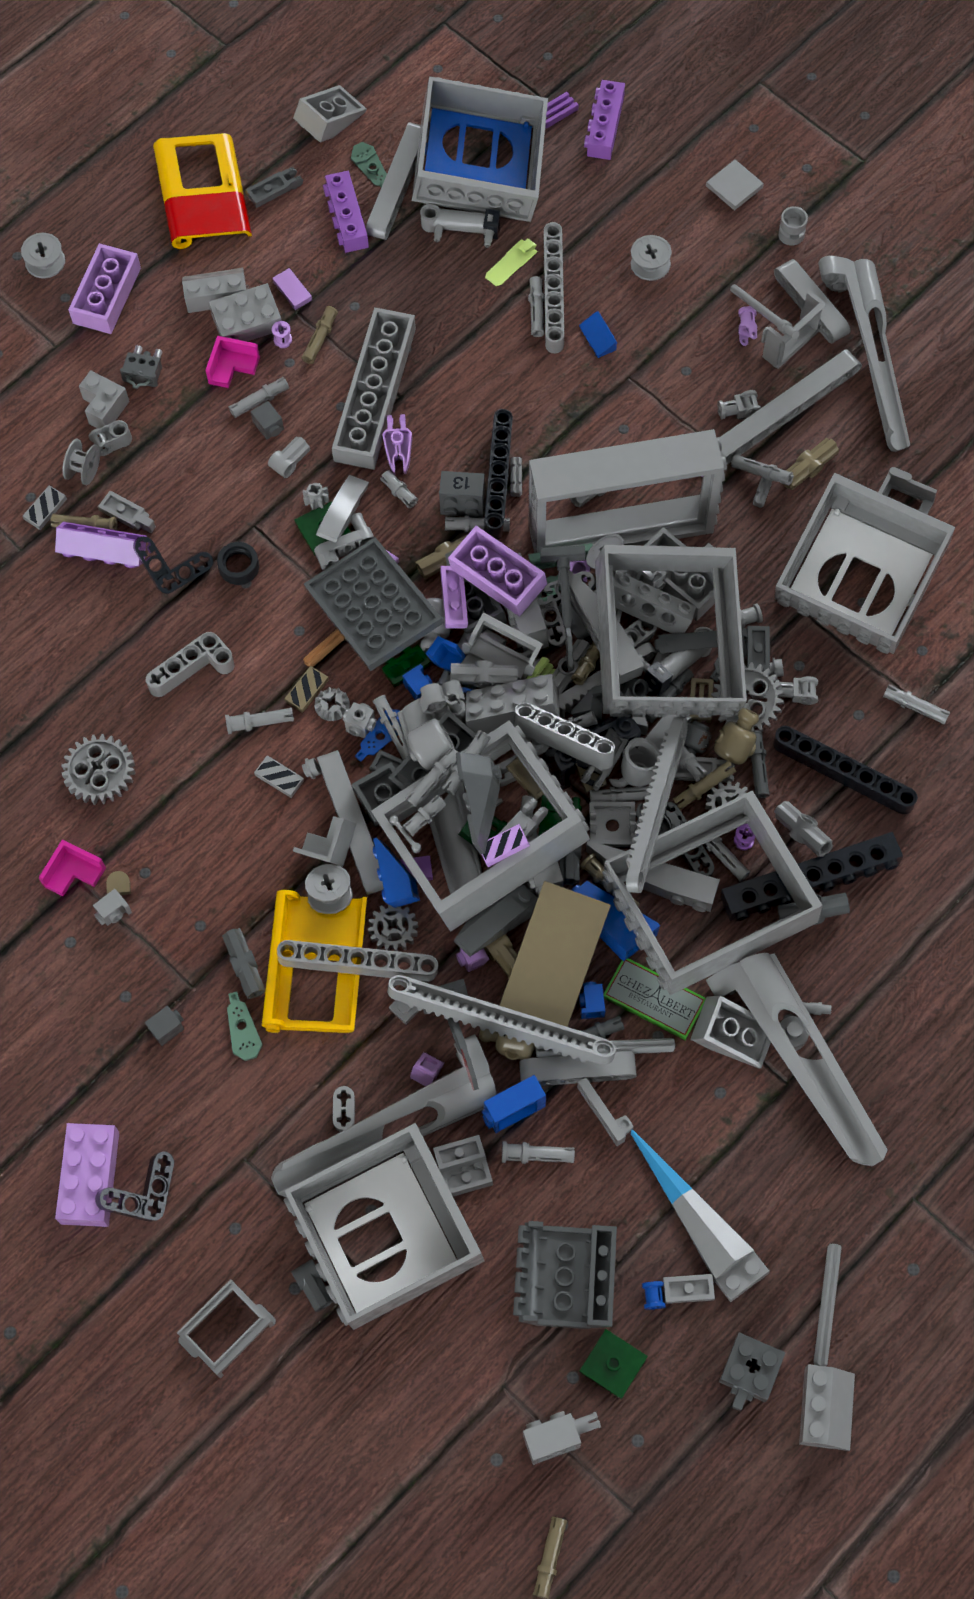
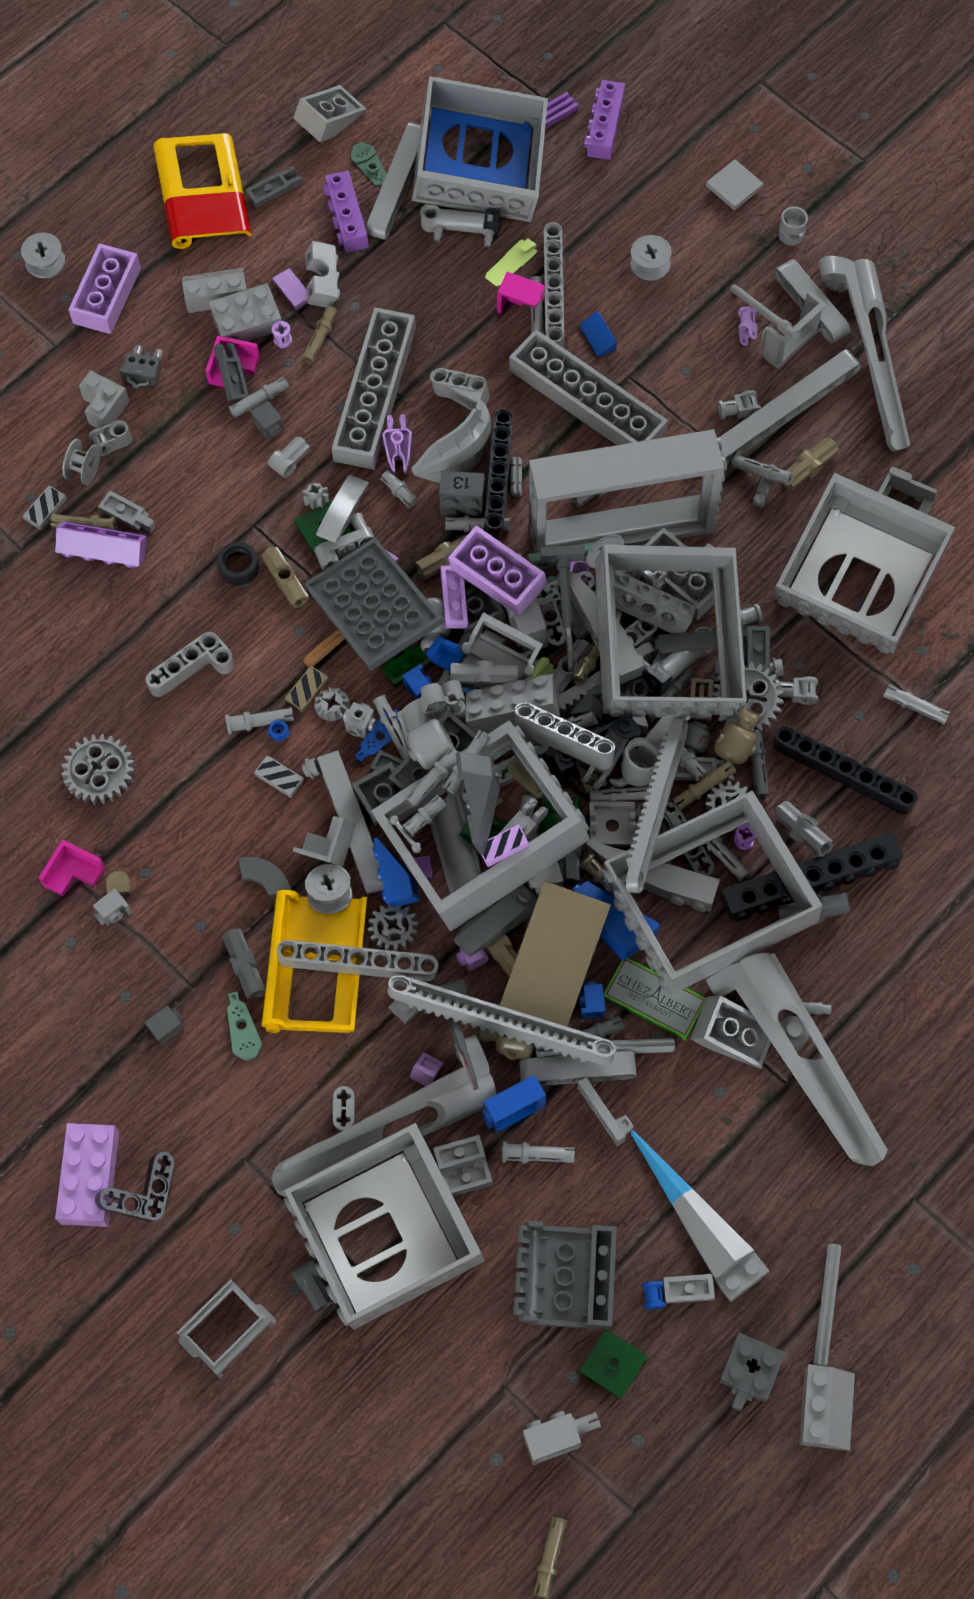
black beam [133,536,213,594] -> none
none -> dark grey hinge [214,343,249,401]
none -> dark grey tile [238,857,291,898]
none -> dark tan piece [261,547,309,608]
none -> blue plate [268,720,290,742]
none -> light grey arch [305,241,340,308]
none -> light grey piece [411,368,492,483]
none -> dark pink panel [497,272,545,313]
none -> light grey brick [509,329,668,445]

